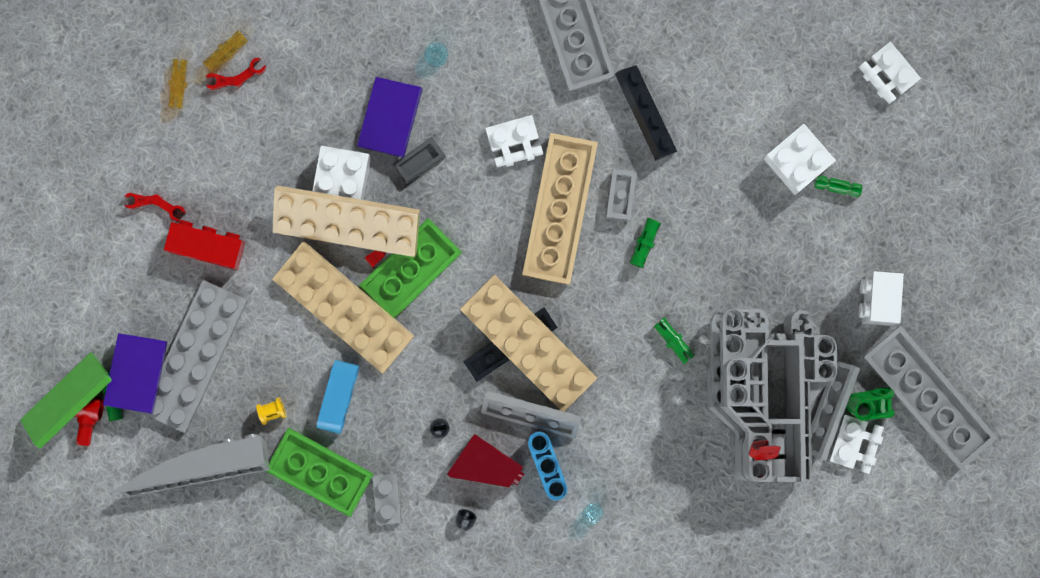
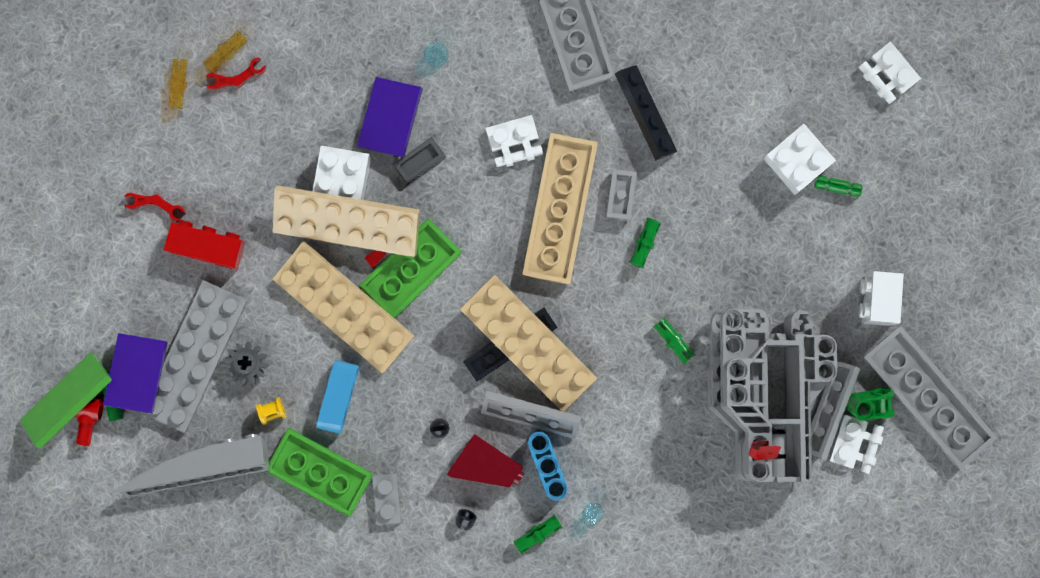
none -> dark grey gear [224,342,269,385]
none -> green pin [513,514,563,554]

